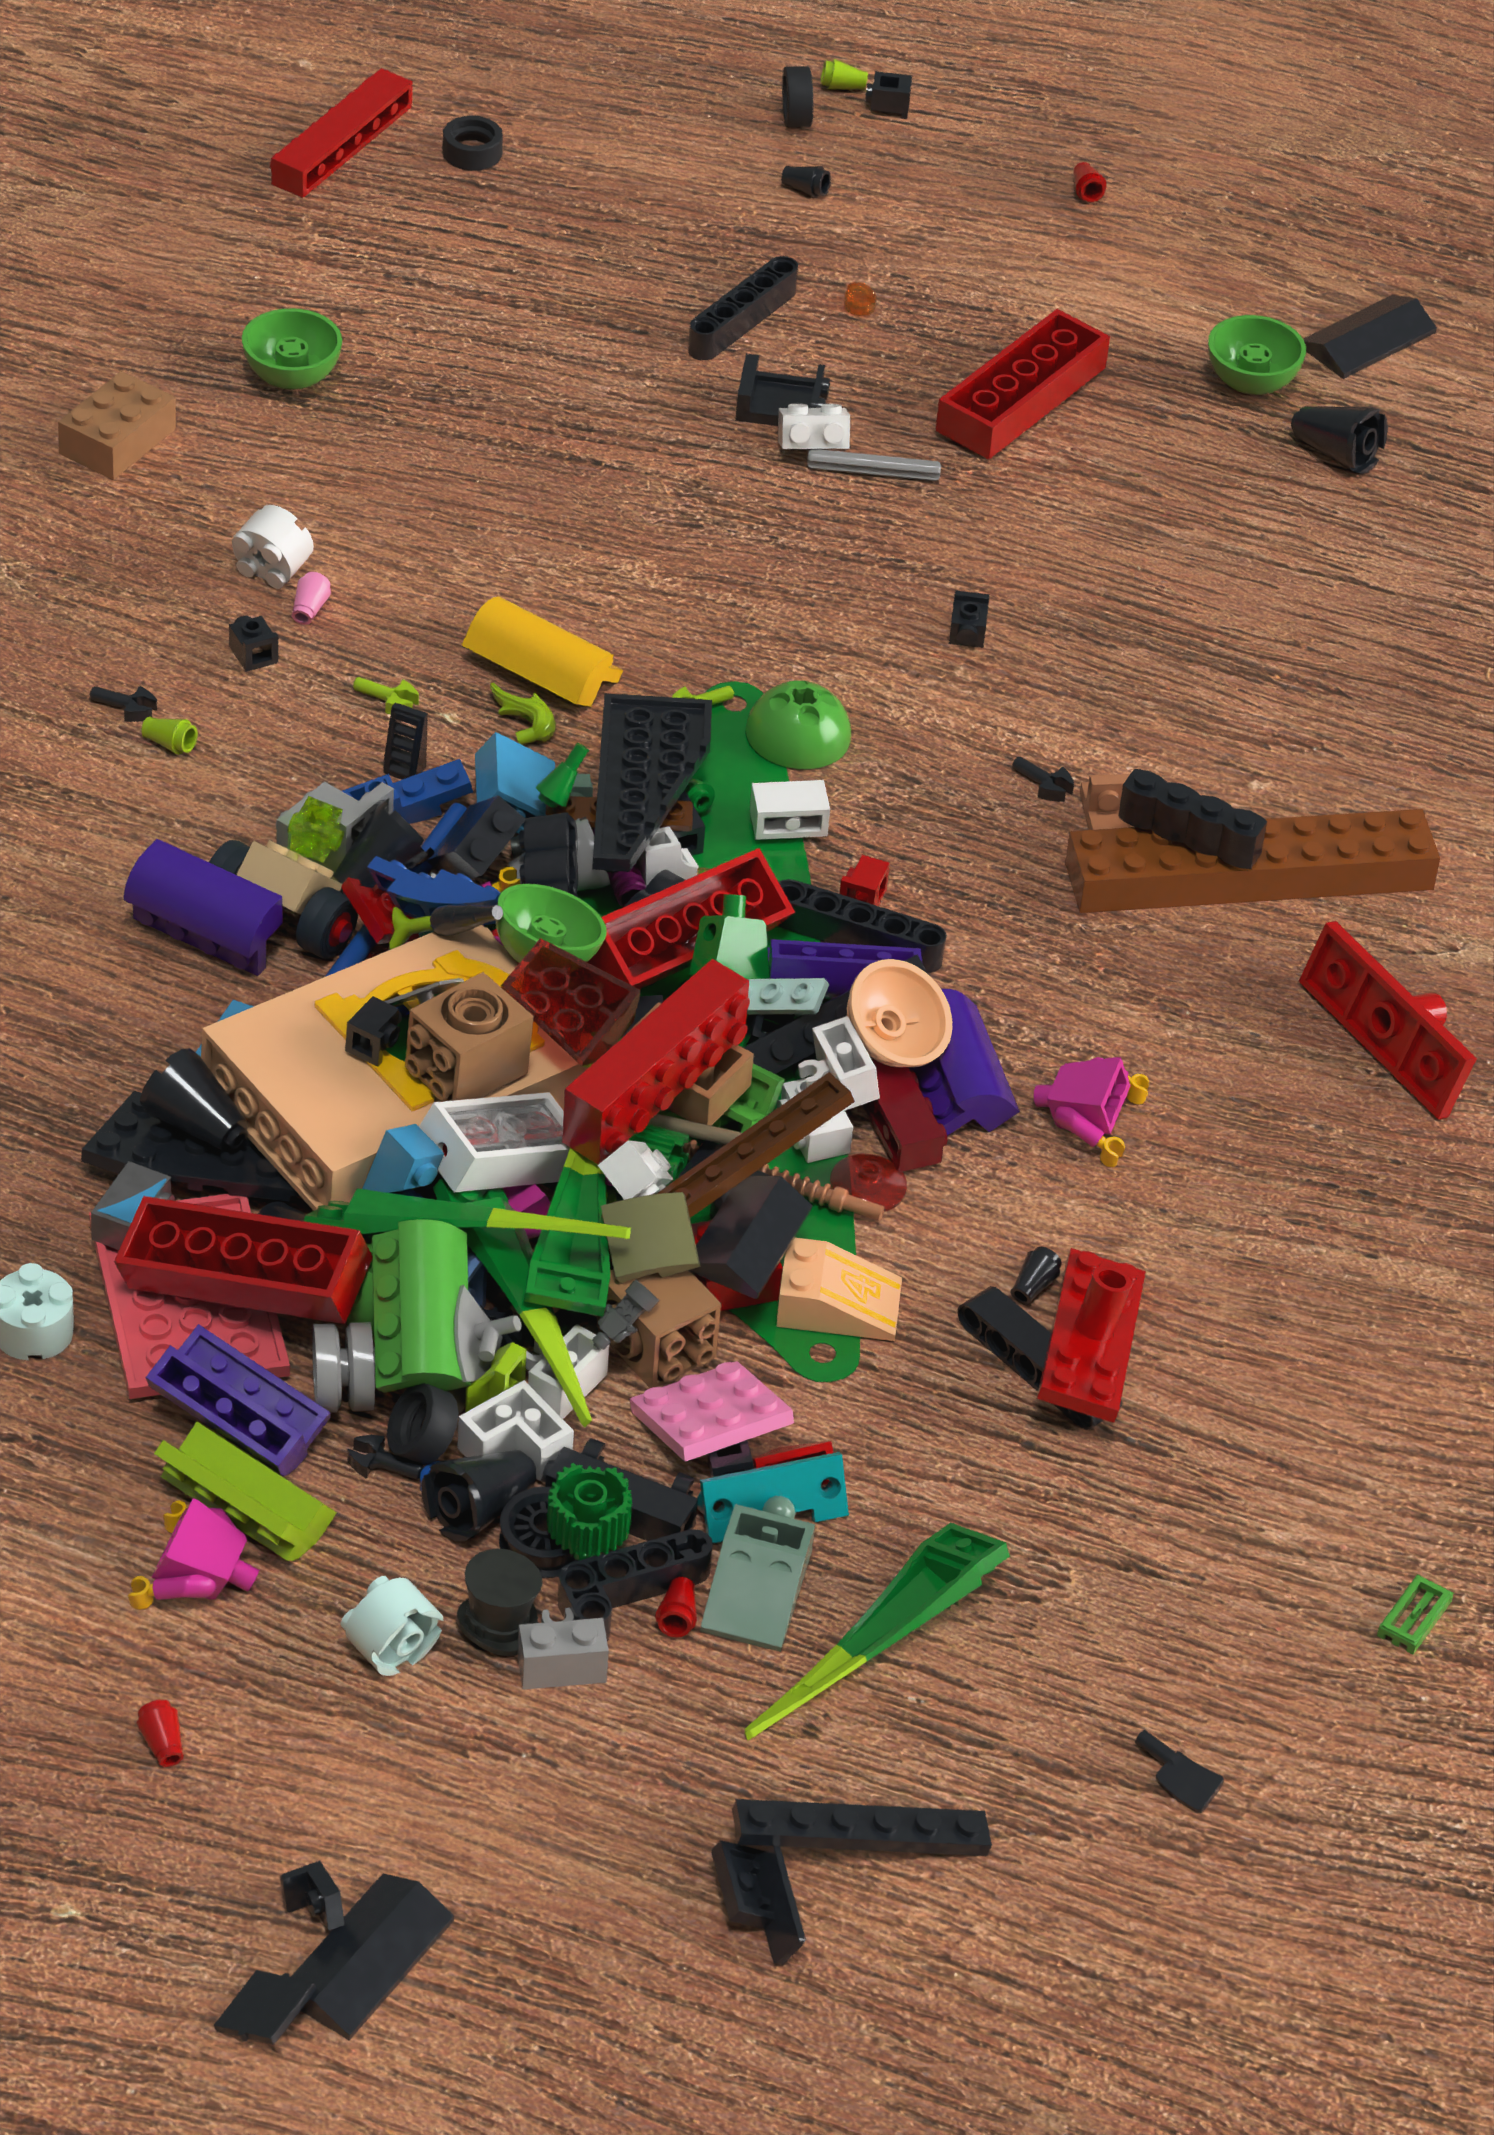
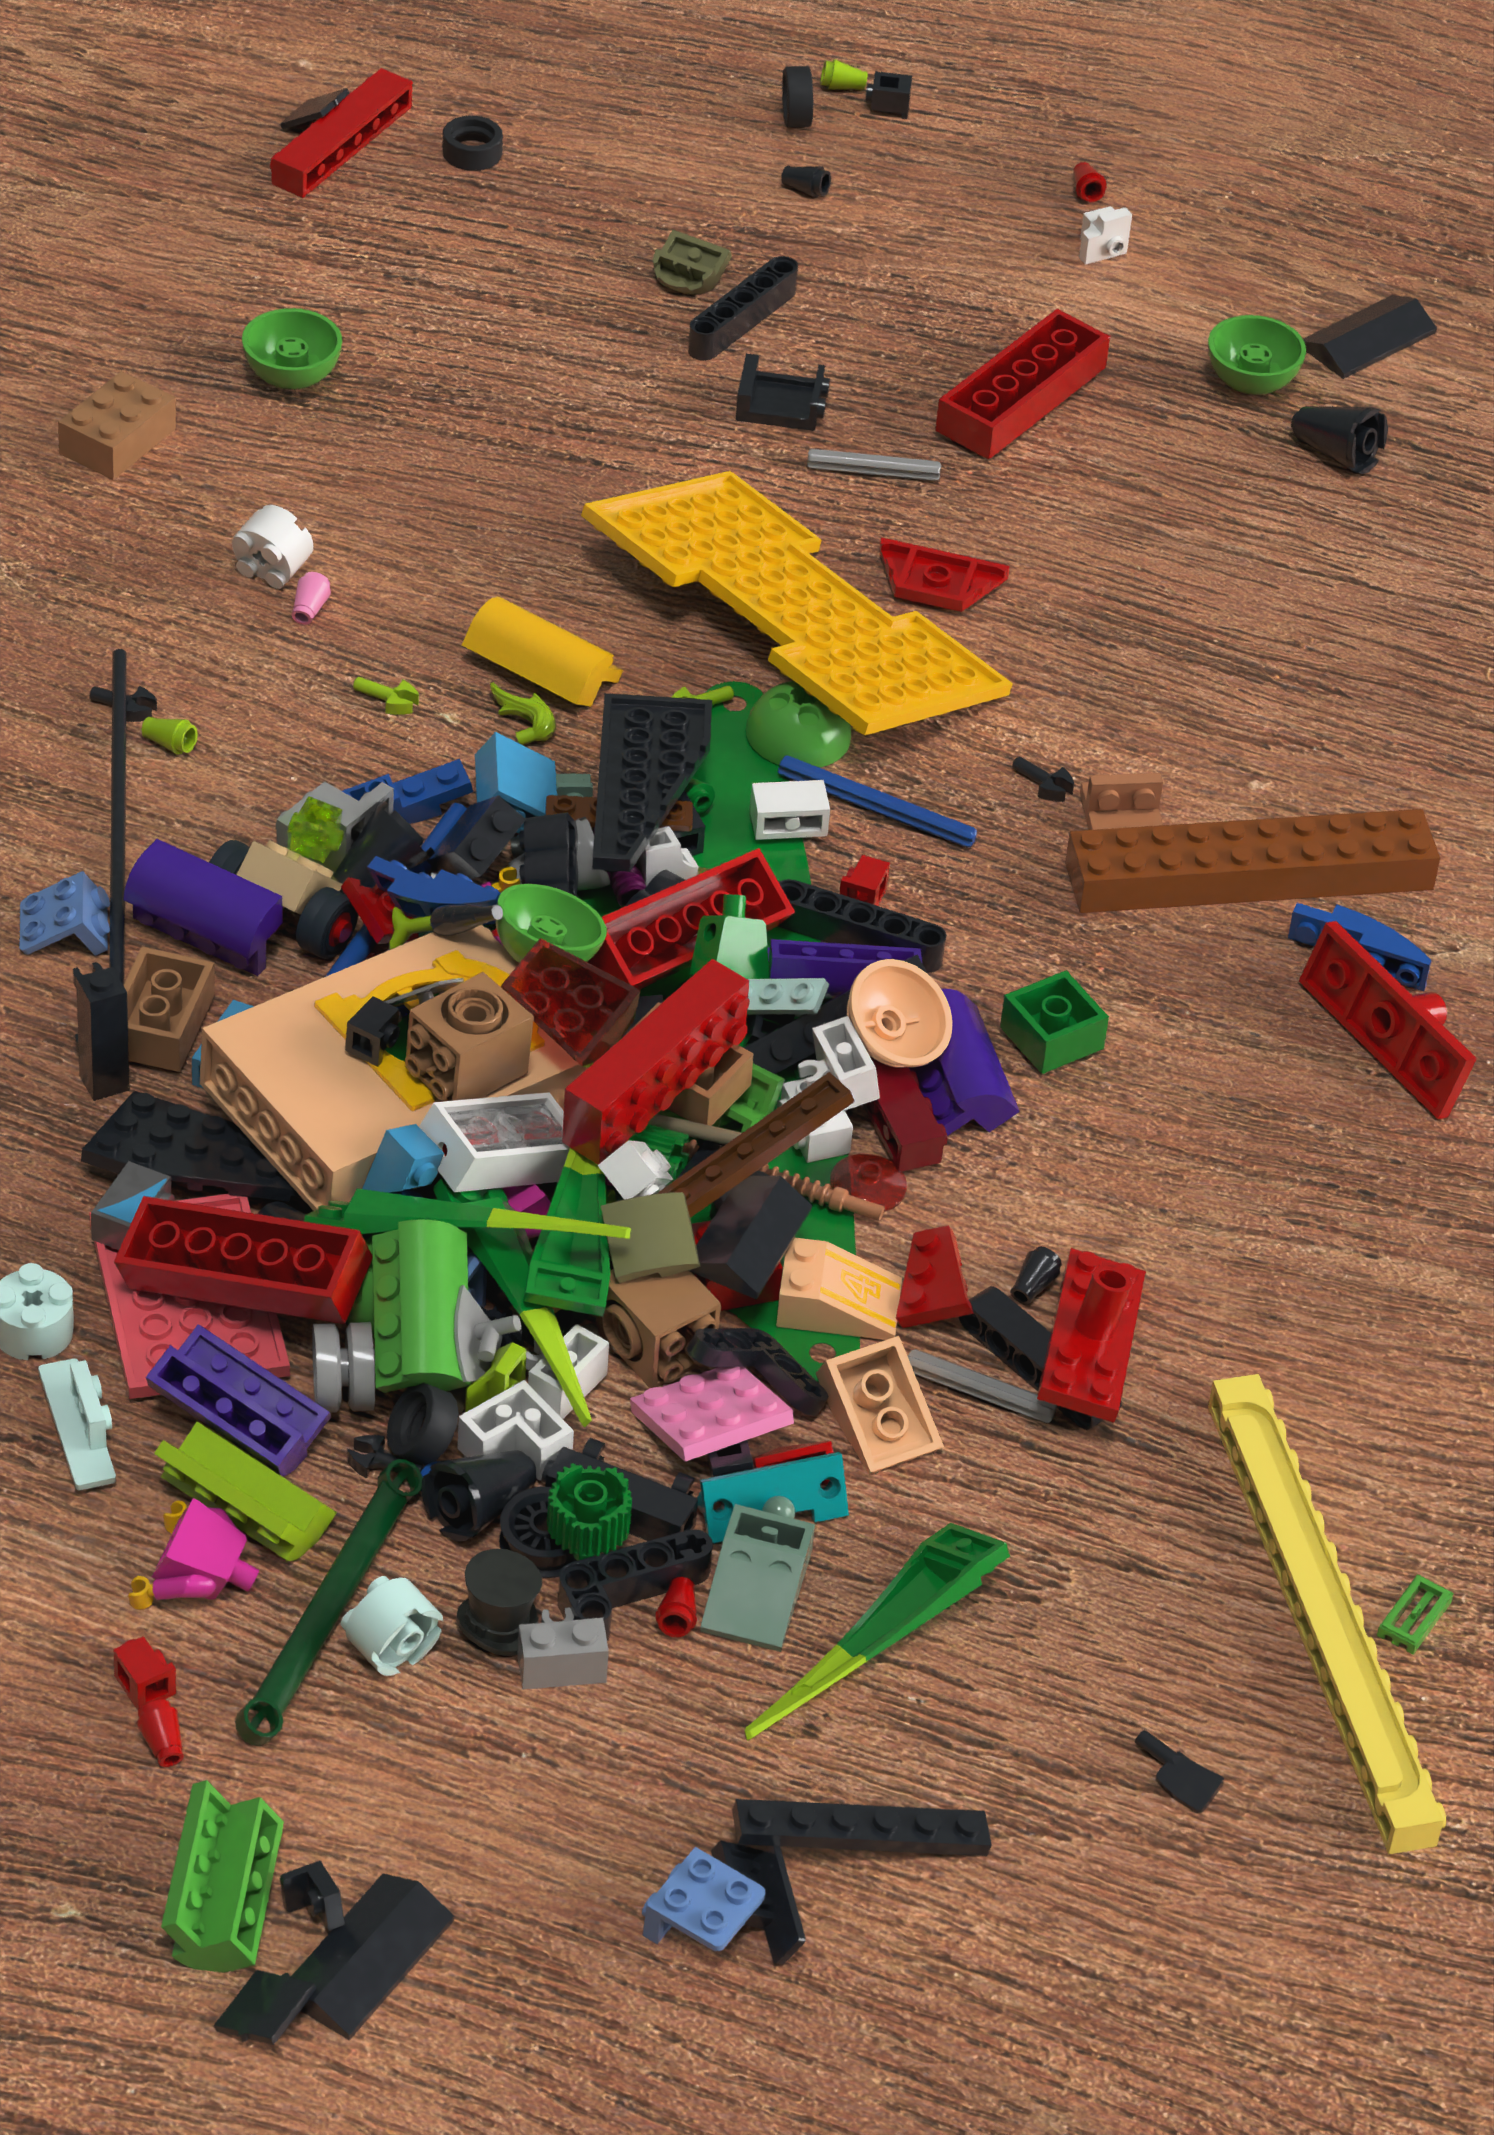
black cone [140,1048,248,1151] -> none
black brick [229,615,279,672] -> none
black slope [383,703,428,780] -> none
green cone [535,743,589,809] -> none
dark grey piece [592,1279,660,1350] -> none
white brick [778,404,850,449] -> none
clear orange tile [844,281,877,316] -> none
black brick [949,590,990,648] -> none
dark pink torso [1034,1057,1150,1167] -> none
black brick [1118,769,1267,869] -> none
none -> medium blue bracket [19,871,110,956]
none -> light aqua bracket [38,1358,116,1490]
none -> black brick [73,962,130,1101]
none -> black piece [109,649,127,985]
none -> red brick [113,1636,176,1710]
none -> medium nougat brick [123,946,215,1072]
none -> bright green brick [161,1780,284,1973]
none -> dark green piece [235,1459,423,1746]
none -> piece [280,88,350,130]
none -> yellow piece [581,471,1013,736]
none -> medium blue bracket [642,1847,765,1951]
none -> olive slope [653,229,732,295]
none -> black beam [686,1328,829,1416]
none -> blue axle [778,755,977,848]
none -> light nougat slope [816,1336,944,1474]
none -> red wing [879,537,1010,612]
none -> red wing [896,1225,974,1328]
none -> light grey axle [908,1349,1057,1423]
none -> green brick [1000,970,1109,1074]
none -> white brick [1079,206,1132,265]
none -> light yellow brick [1208,1374,1446,1855]
none -> blue slope [1288,903,1432,991]

